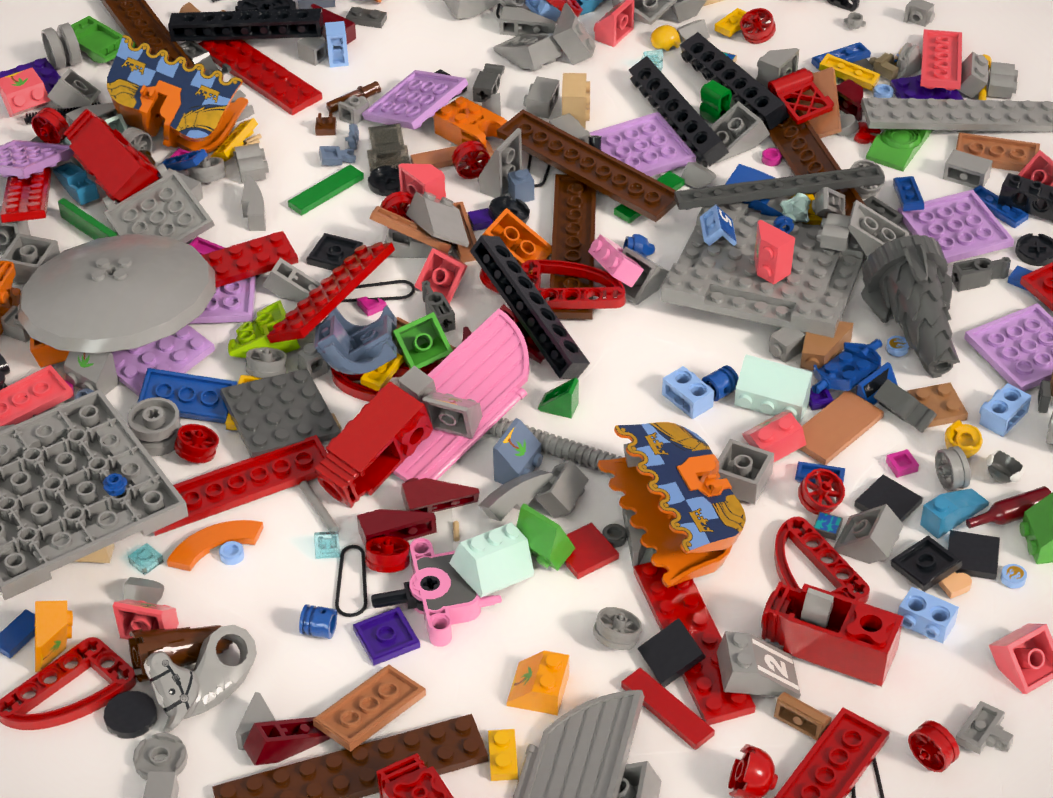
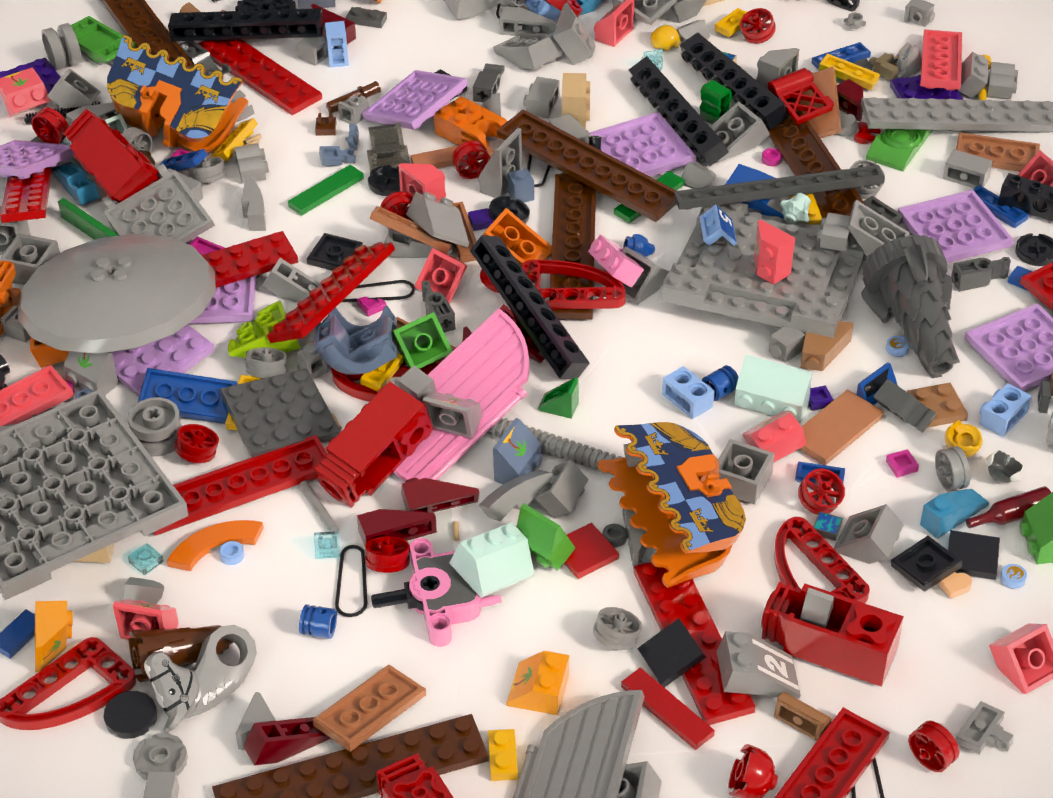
blue plate [103,473,127,496] -> none
dark purple tile [353,607,420,666] -> none
blue plate [773,216,794,234] -> none
light grey slope [812,187,845,218] -> none
blue plate [812,339,883,394] -> none
black tile [854,474,923,522] -> none
light blue tile [873,84,894,98] -> none
blue tile [893,176,924,211] -> none
light blue brick [898,587,959,644] -> none

